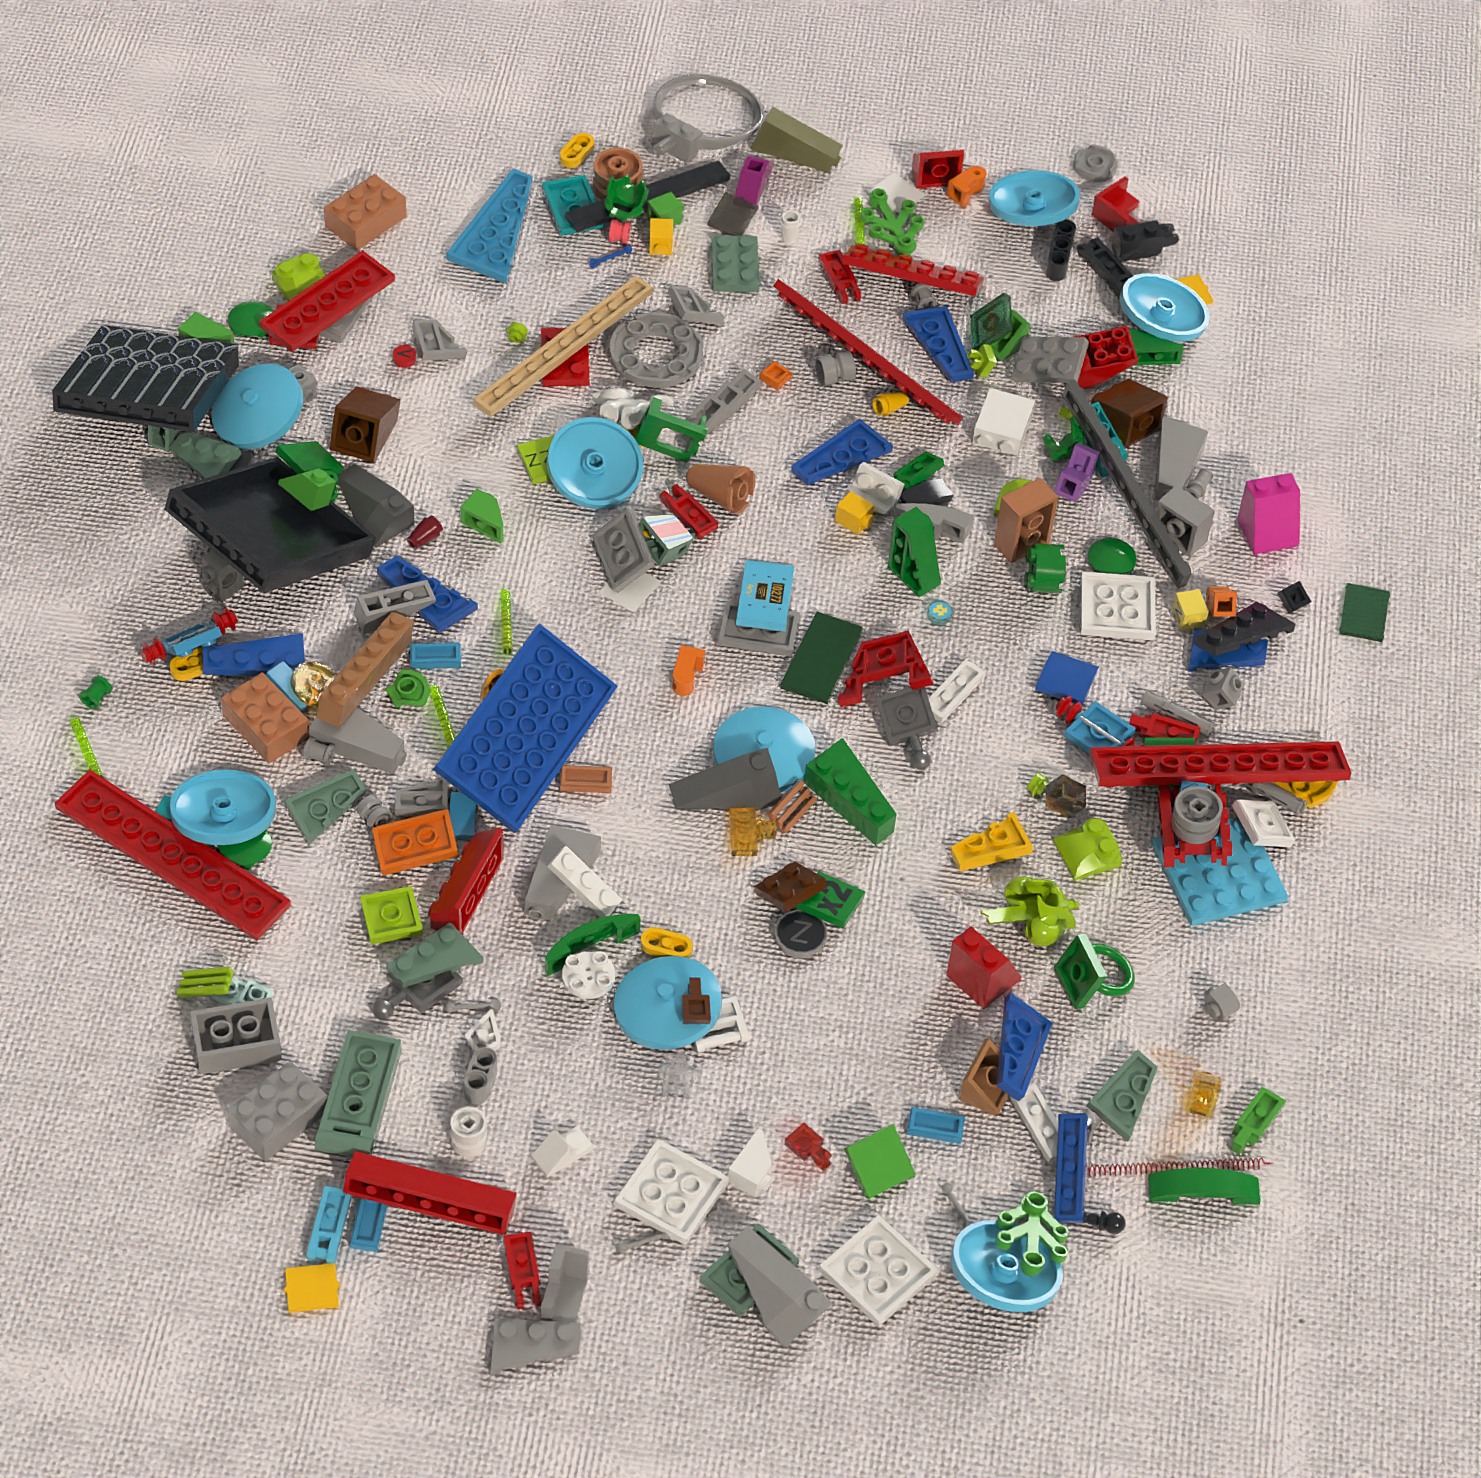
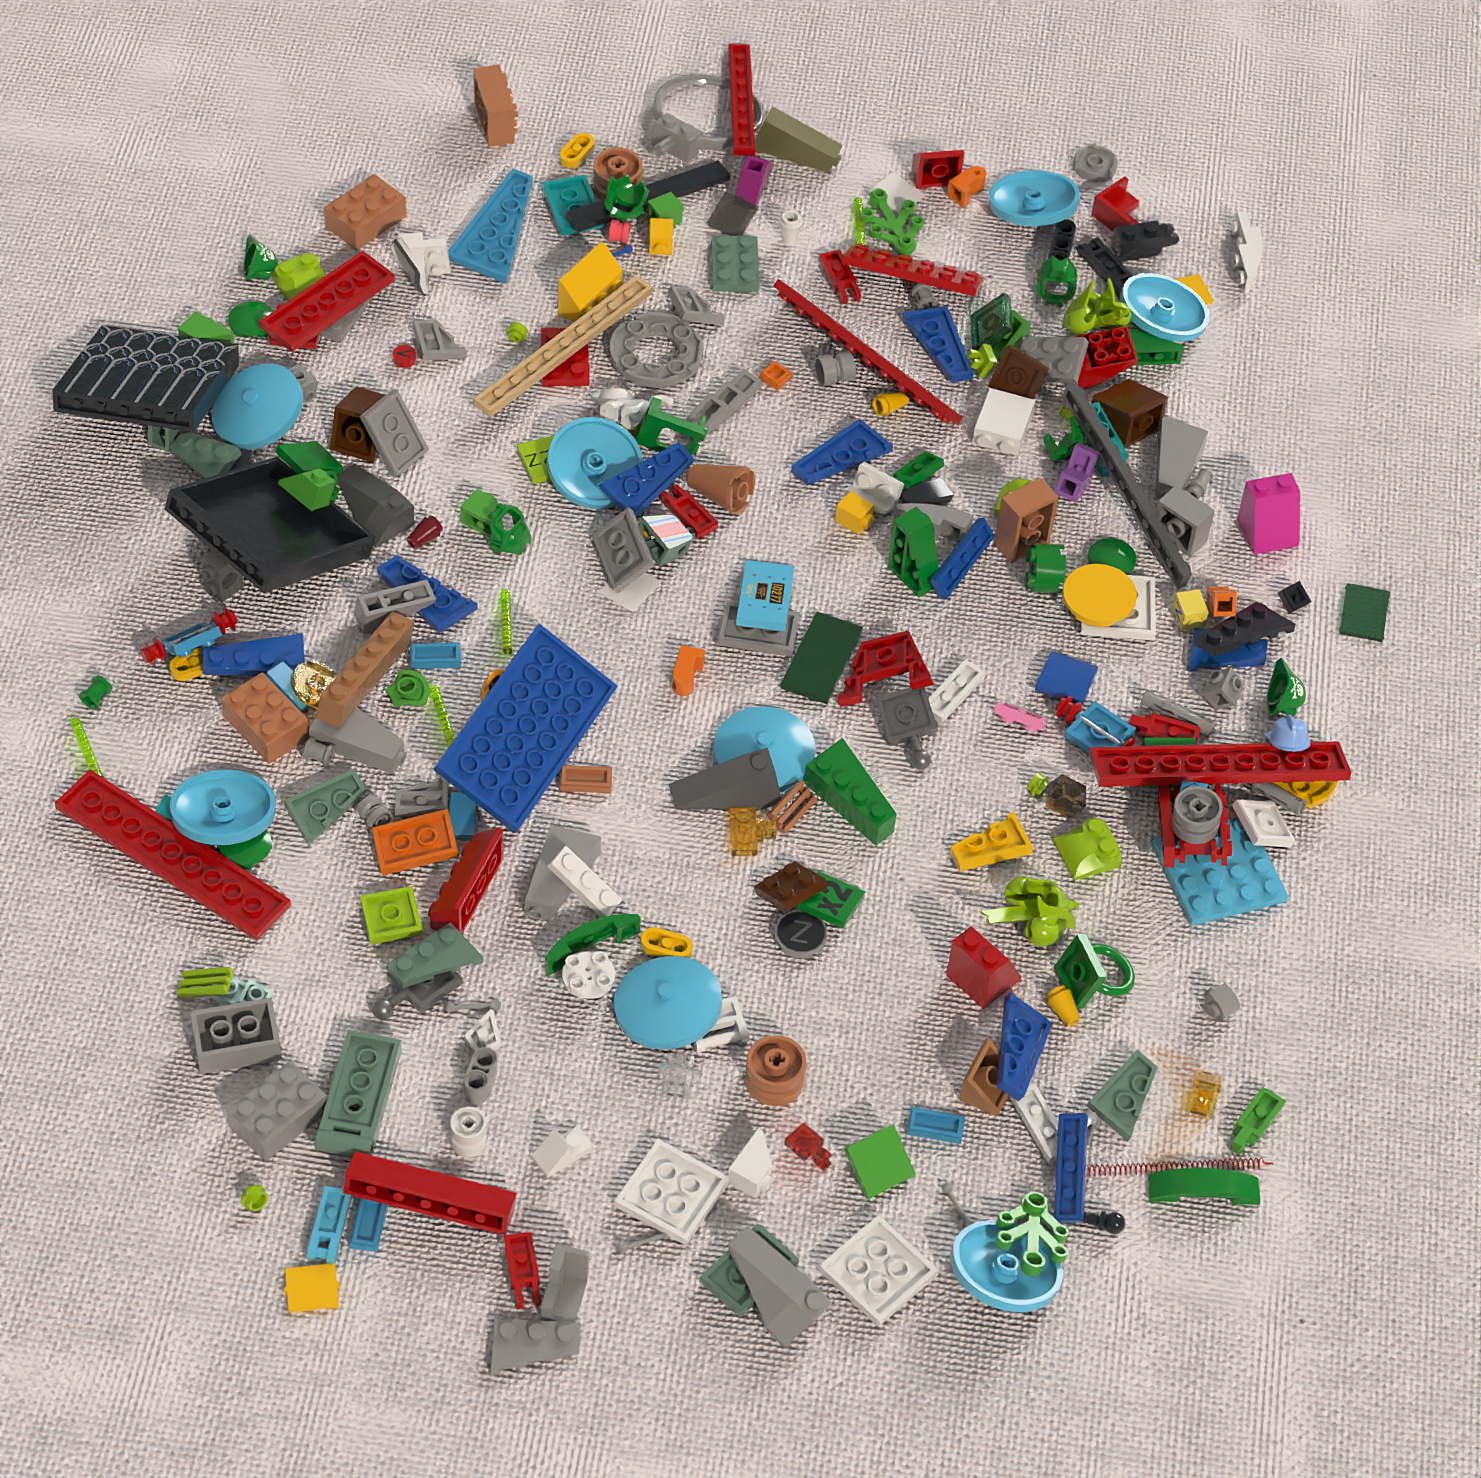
reddish brown plate [681,977,711,1024] -> none
tile [927,601,953,625] -> none
none -> lime plate [241,1185,268,1211]
none -> green hat [243,234,278,281]
none -> light grey tile [360,389,429,477]
none -> white piece [390,232,451,294]
none -> nougat brick [473,64,518,147]
none -> green helmet [488,503,532,555]
none -> yellow slope [558,242,623,322]
none -> blue wing [598,442,695,517]
none -> red tile [728,44,756,156]
none -> nougat wheel [745,1035,807,1106]
none -> blue tile [929,518,995,599]
none -> reddish brown plate [988,345,1049,400]
none -> bright pink plate [994,701,1048,732]
none -> green helmet [1036,256,1078,306]
none -> yellow cone [1046,985,1081,1027]
none -> lime hair [1062,278,1131,335]
none -> yellow tile [1062,564,1137,627]
none -> white slope [1232,211,1263,293]
none -> light blue piece [1266,714,1310,752]
none -> green hat [1267,658,1306,718]

